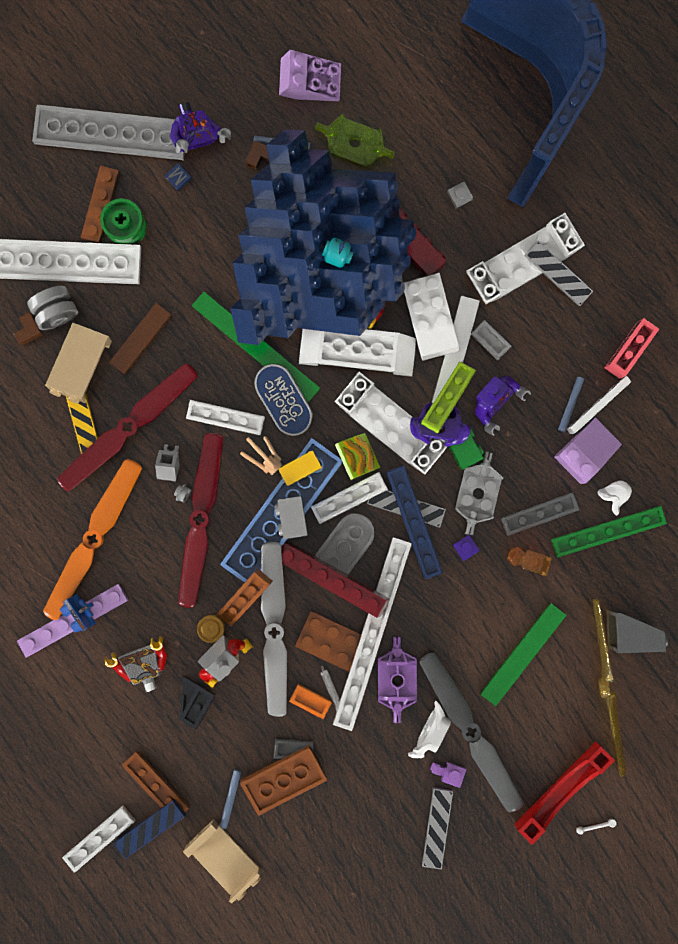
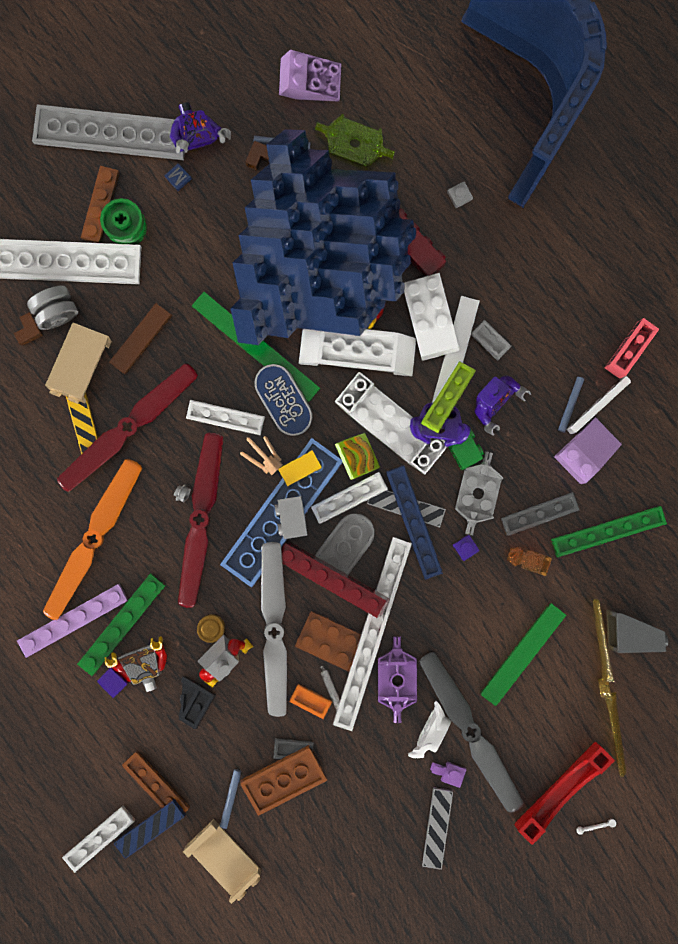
blue hips [60,594,96,632] -> none
light grey brick [155,444,180,481] -> none
dark orange plate [217,568,273,627] -> none
teal head [322,238,353,268] -> none
white slope [466,213,585,304] -> none
tile [524,241,593,306] -> none
white piece [598,481,632,516] -> none
none -> green plate [77,573,166,676]
none -> dark purple panel [97,667,129,698]

